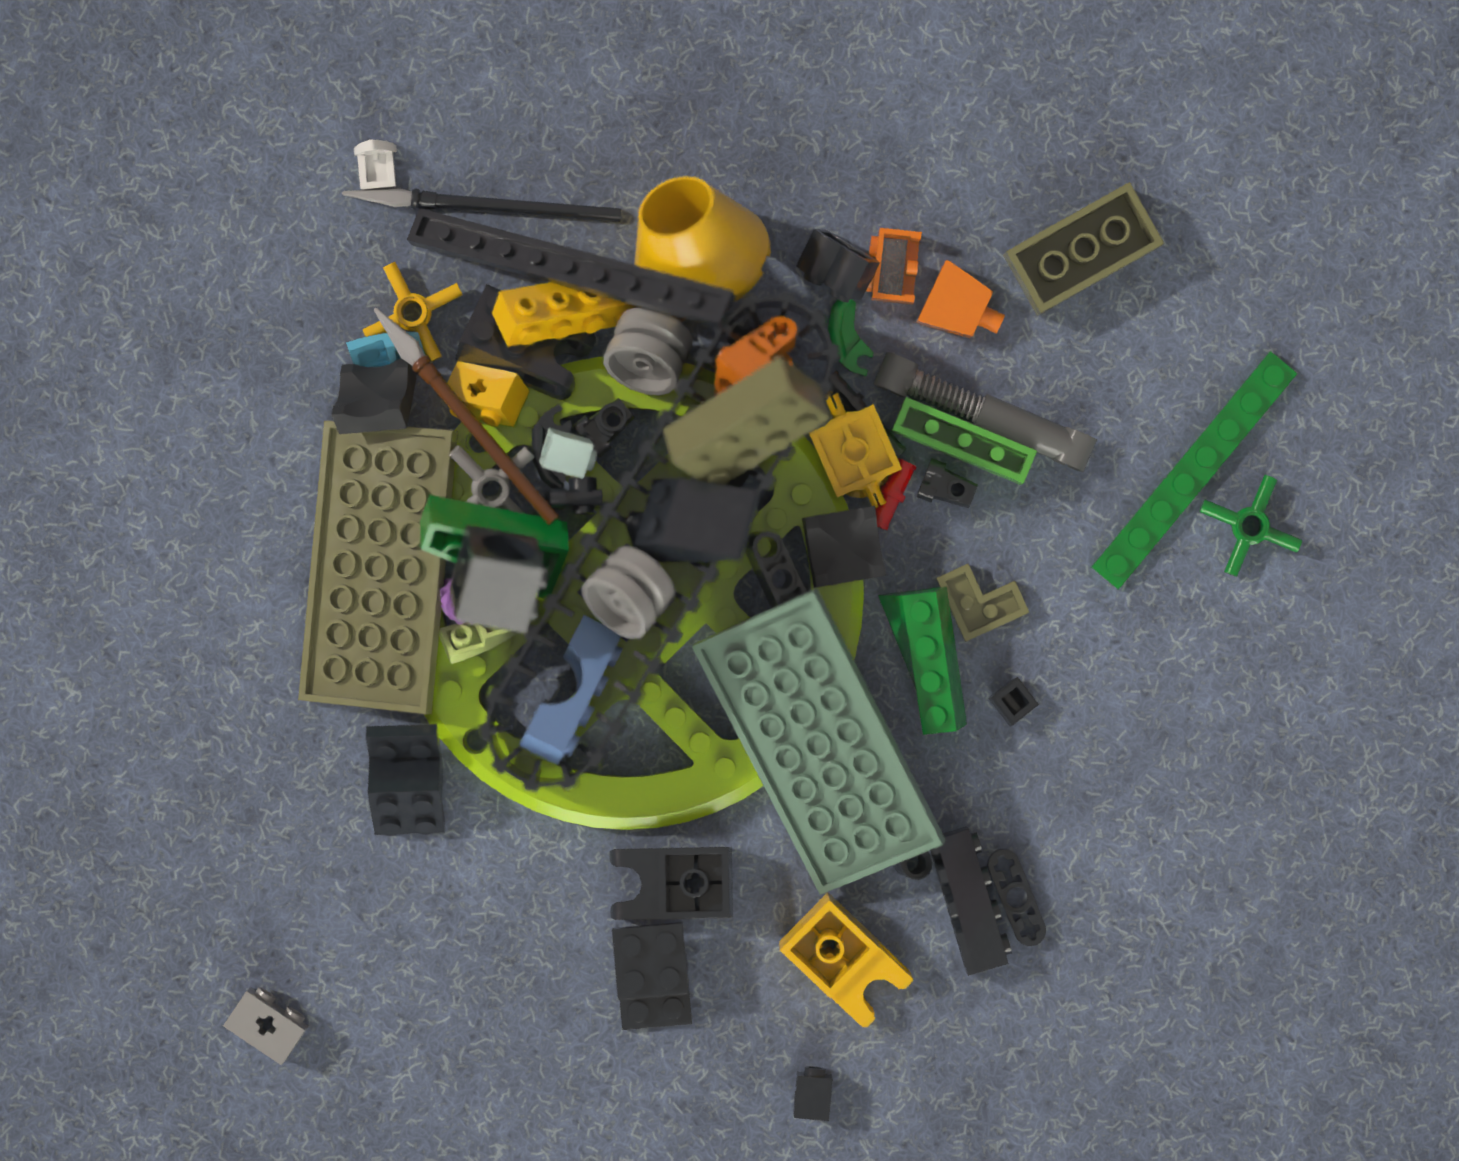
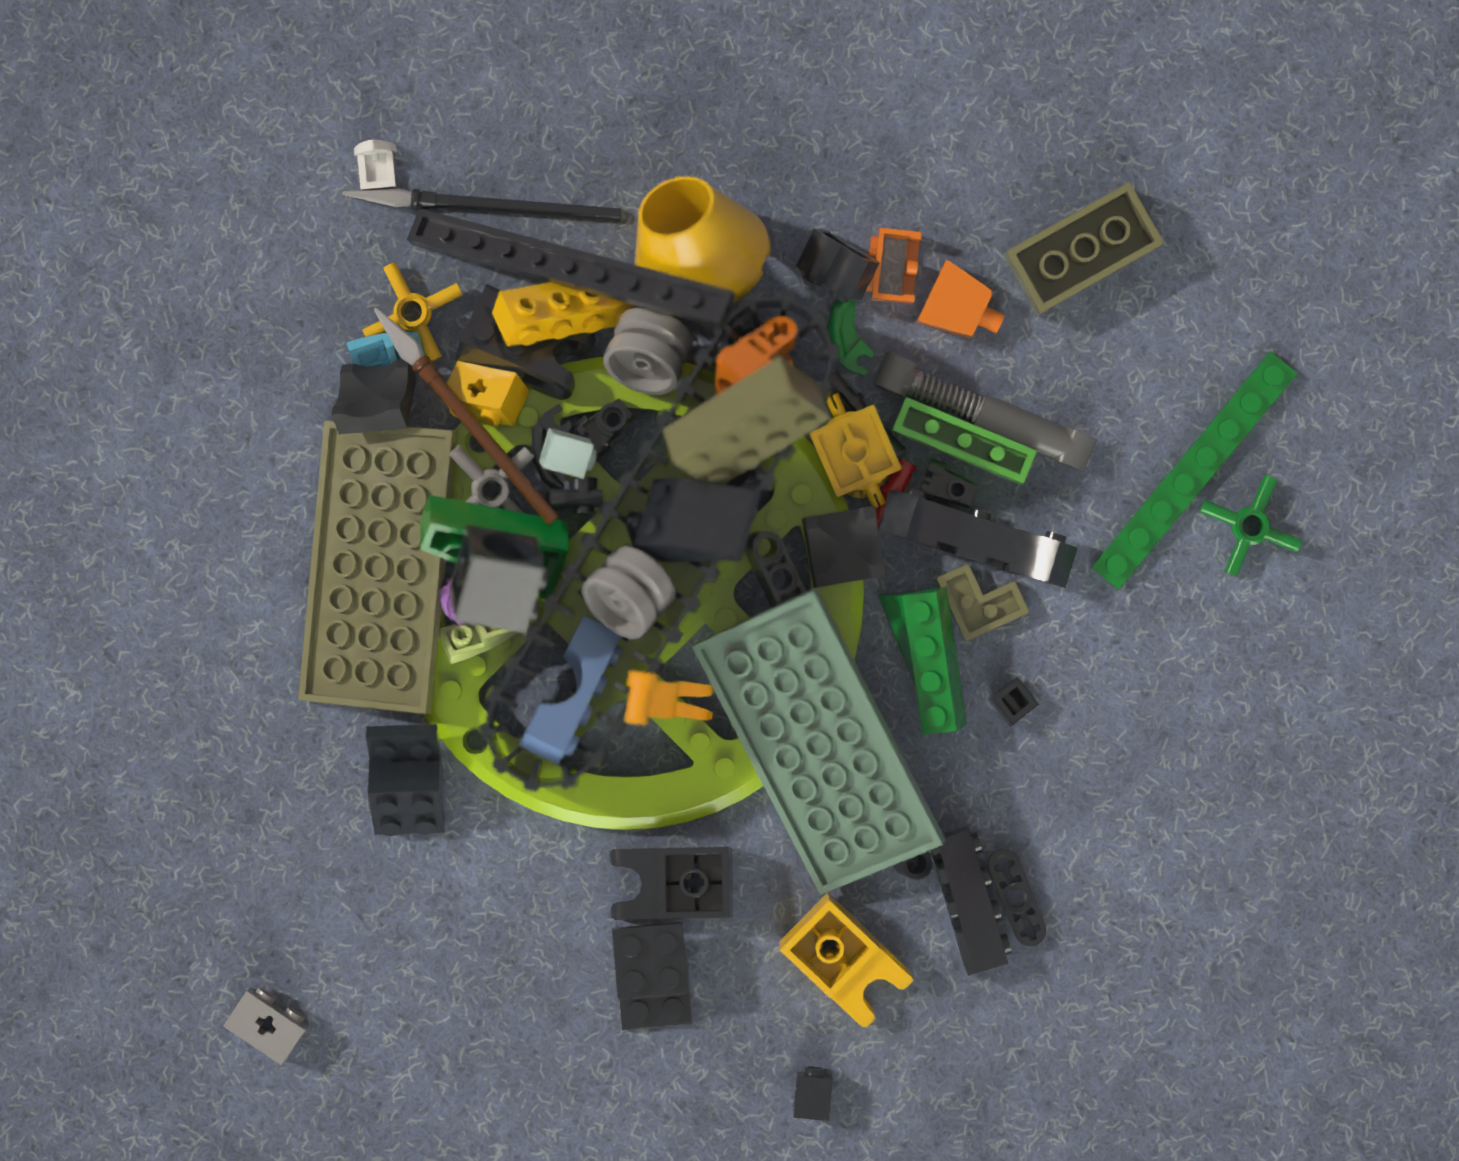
none -> light orange flag [625,670,715,725]
none -> black brick [878,486,1078,588]

